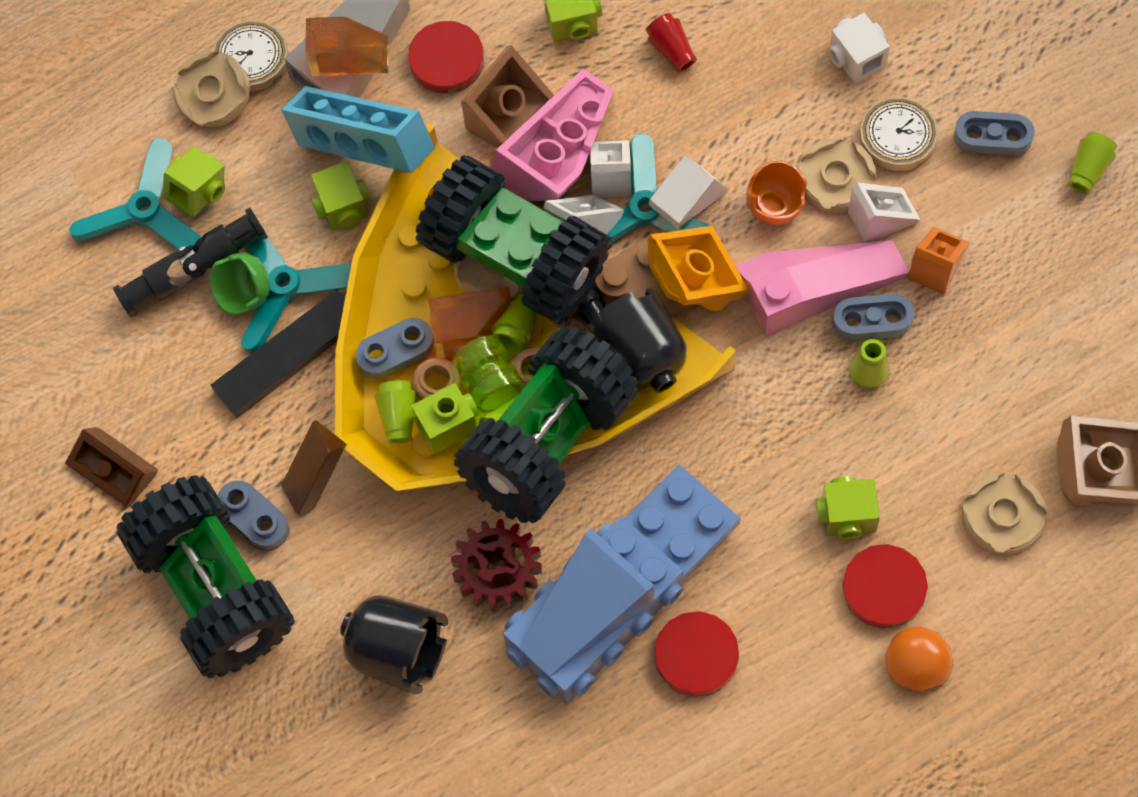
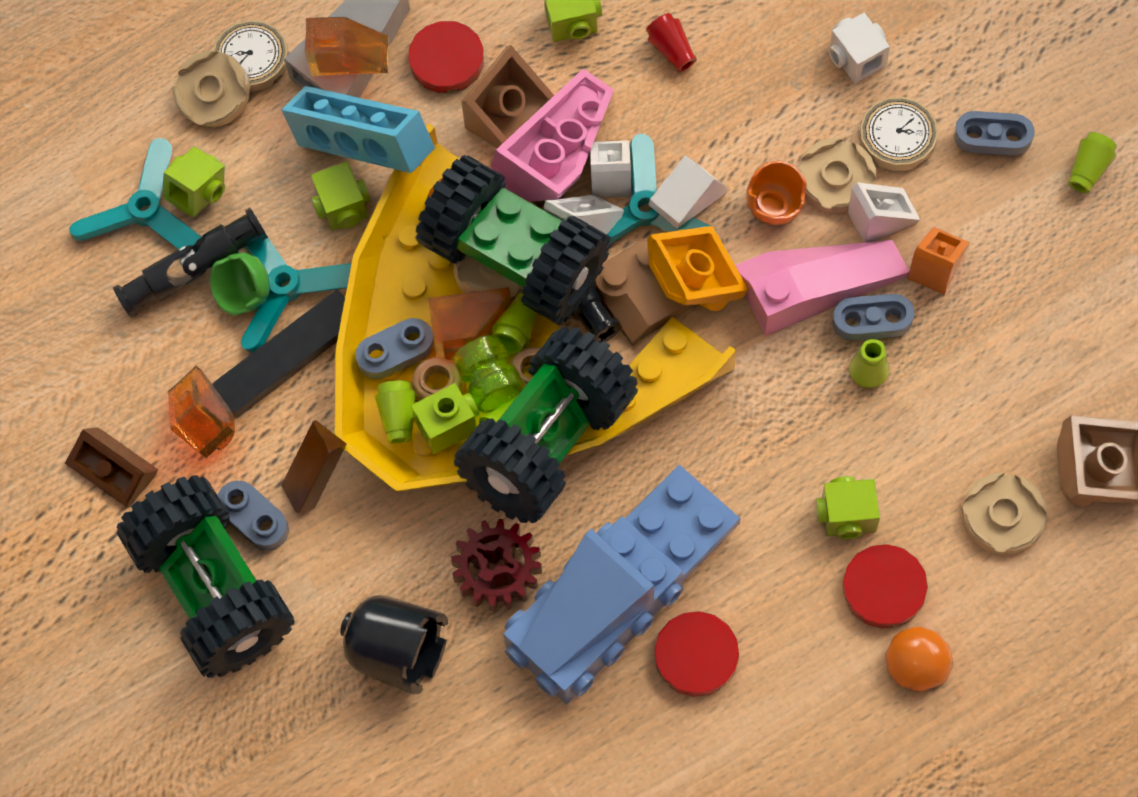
black cylinder [586,288,687,393] -> none
none -> clear orange slope [168,365,235,458]

